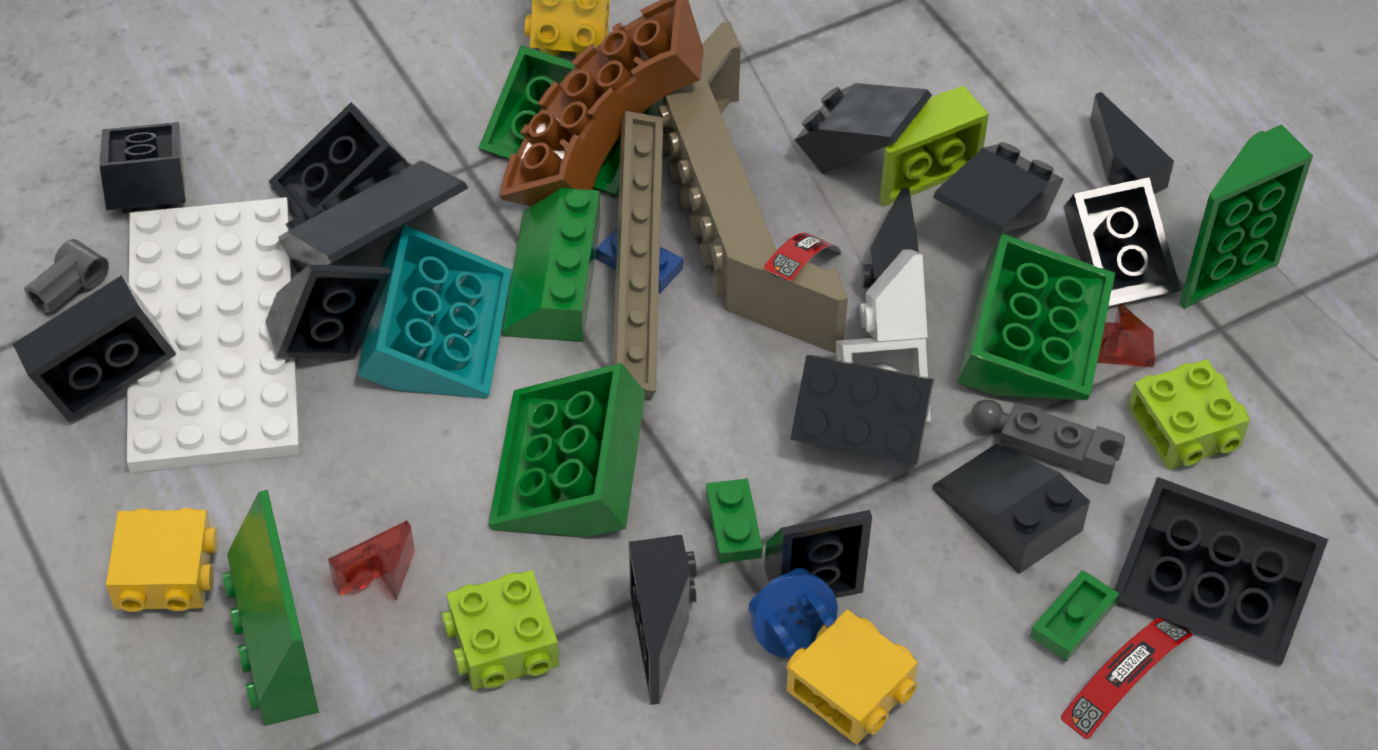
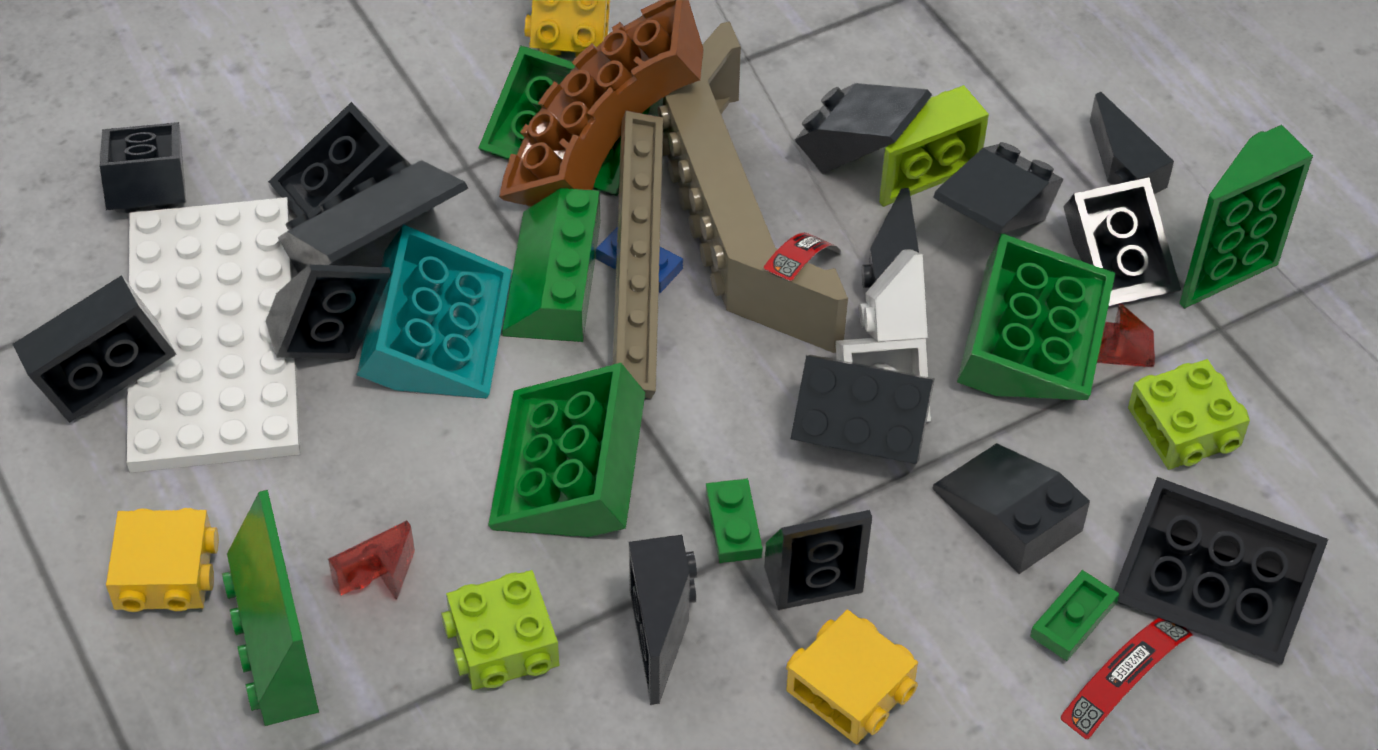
dark grey piece [24,239,109,315] -> none
blue plate [748,568,838,658] -> none
dark grey plate [971,399,1125,484] -> none

